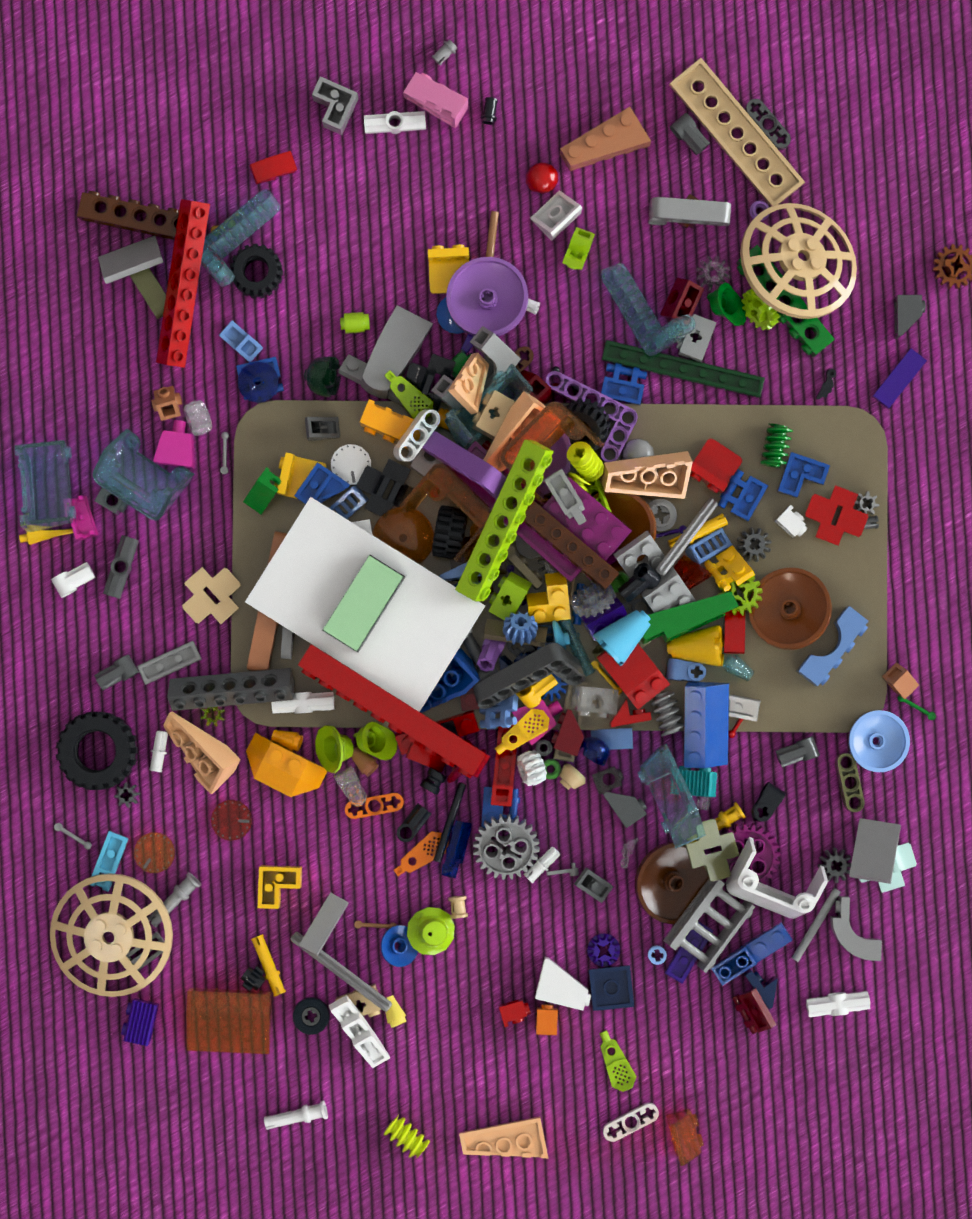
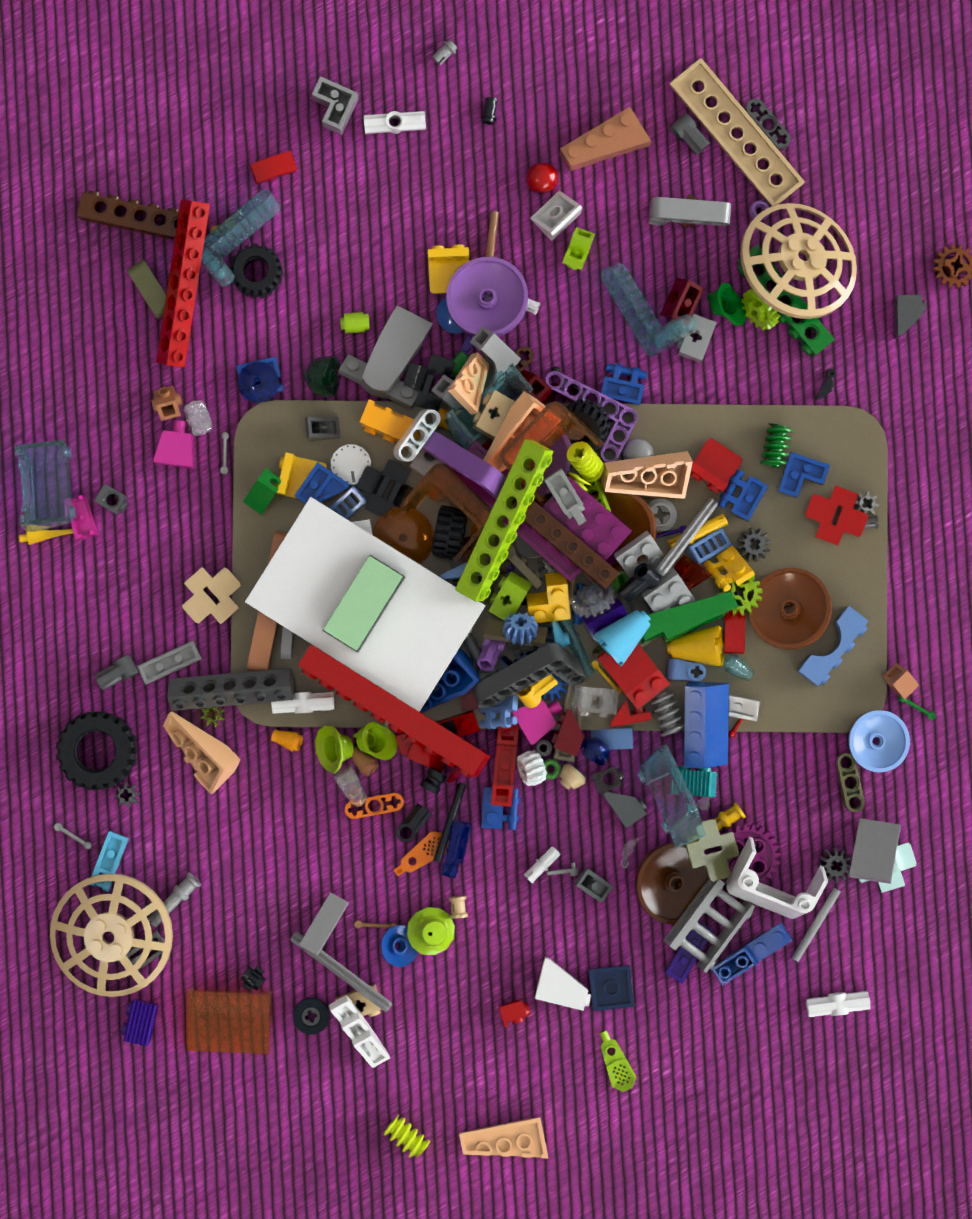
white piece [51,562,96,598] -> none
clear light blue windscreen [92,429,194,521] -> none
light grey tile [98,236,163,284] -> none
dark grey piece [103,535,139,599] -> none
clear orange tile [134,832,175,873] -> none
white axle [149,731,168,772] -> none
clear red tile [211,799,252,841] -> none
medium blue slope [218,320,263,363] -> none
light orange wedge [246,732,328,797] -> none
yellow pin [251,934,286,997] -> none
yellow brick [257,865,302,909] -> none
white pin [264,1100,328,1130] -> none
lime piece [384,370,433,420] -> none
light yellow cone [385,995,406,1028] -> none
bright pink wedge [403,72,468,129] -> none
light grey gear [473,814,540,880] -> none
yellow piece [494,709,550,755] -> none
orange brick [536,1004,558,1035] -> none
dark purple gear [587,933,620,967] -> none
dark green tile [601,340,765,398] -> none
white beam [603,1102,659,1142] -> none
light blue bush [648,945,667,965] -> none
clear orange slope [666,1109,704,1166] -> none
clear gear [696,256,731,291] -> none
dark red plate [732,988,776,1034] -> none
dark blue slope [743,969,778,1009] -> none
black piece [751,782,786,822] -> none
white brick [774,505,808,538] -> none
dark grey piece [776,736,820,767] -> none
light grey arch [830,896,882,961] -> none
dark purple tile [872,348,927,409] -> none

